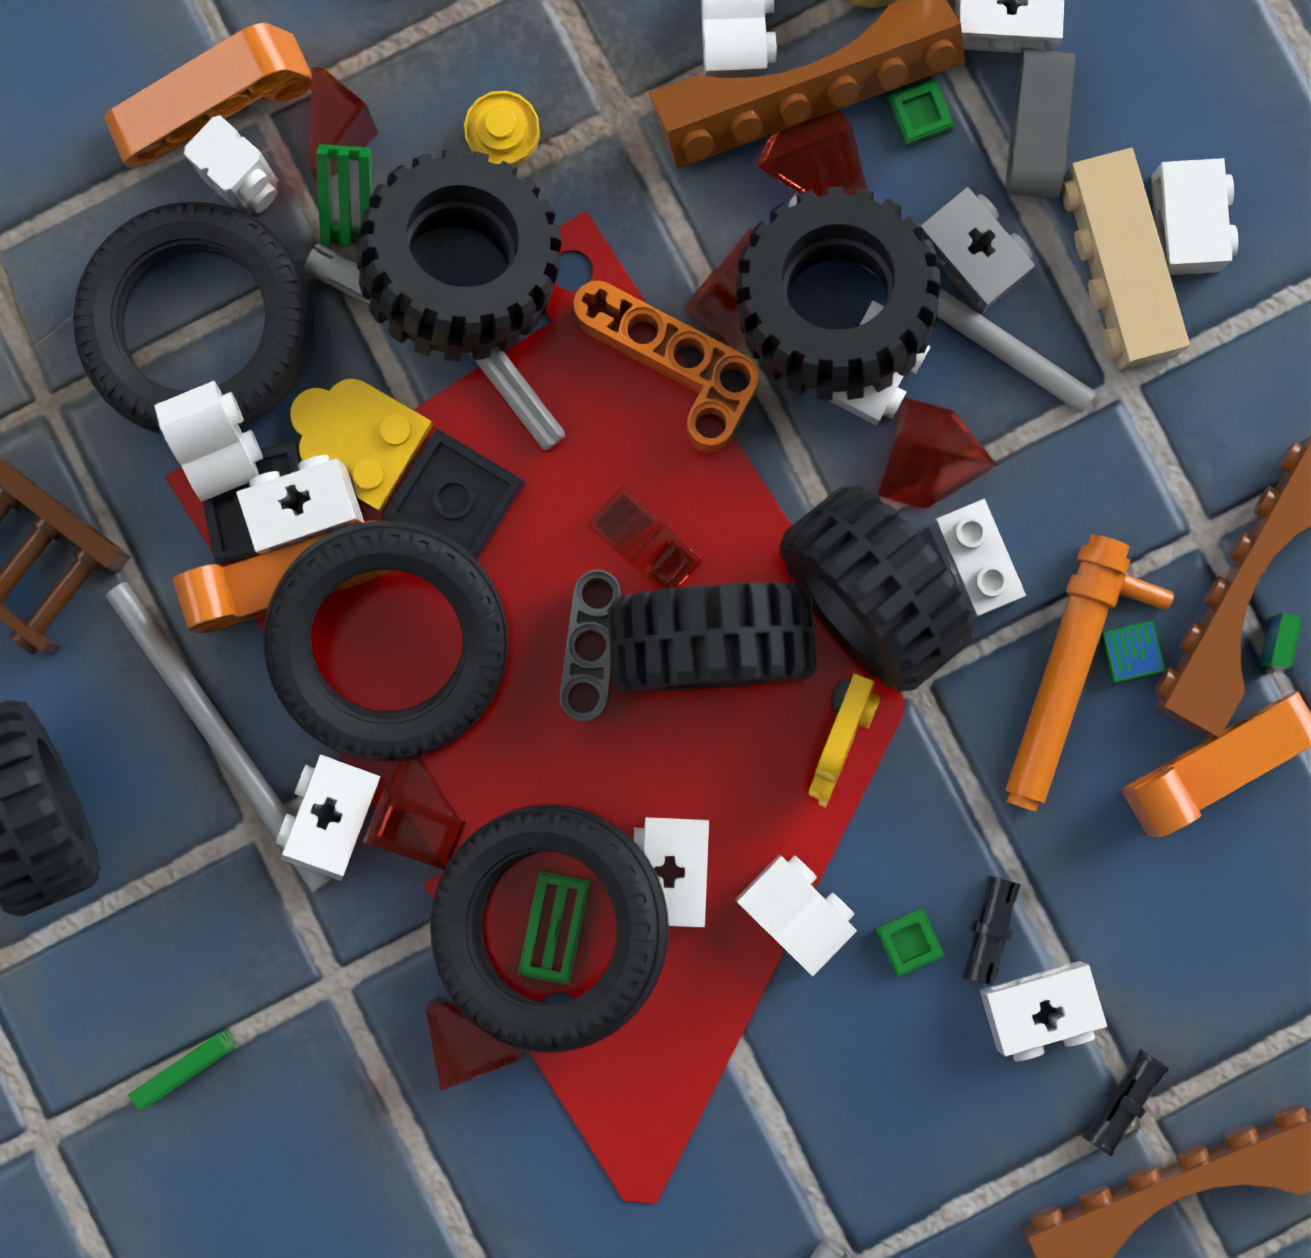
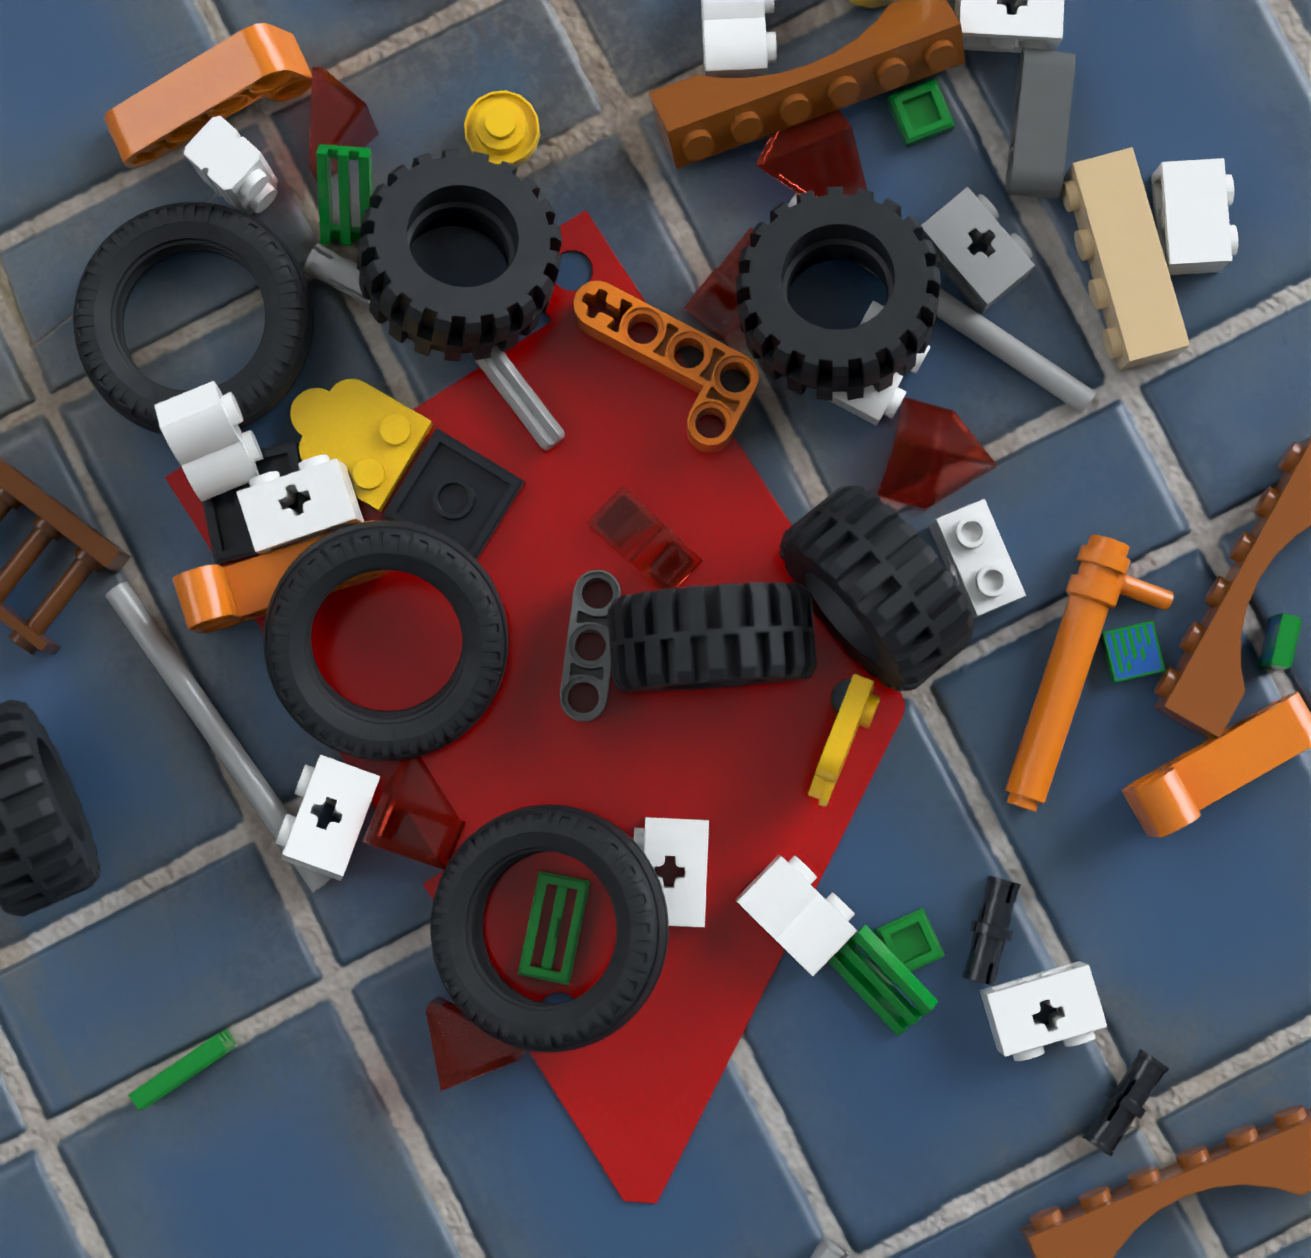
none -> green tile [828,924,938,1036]

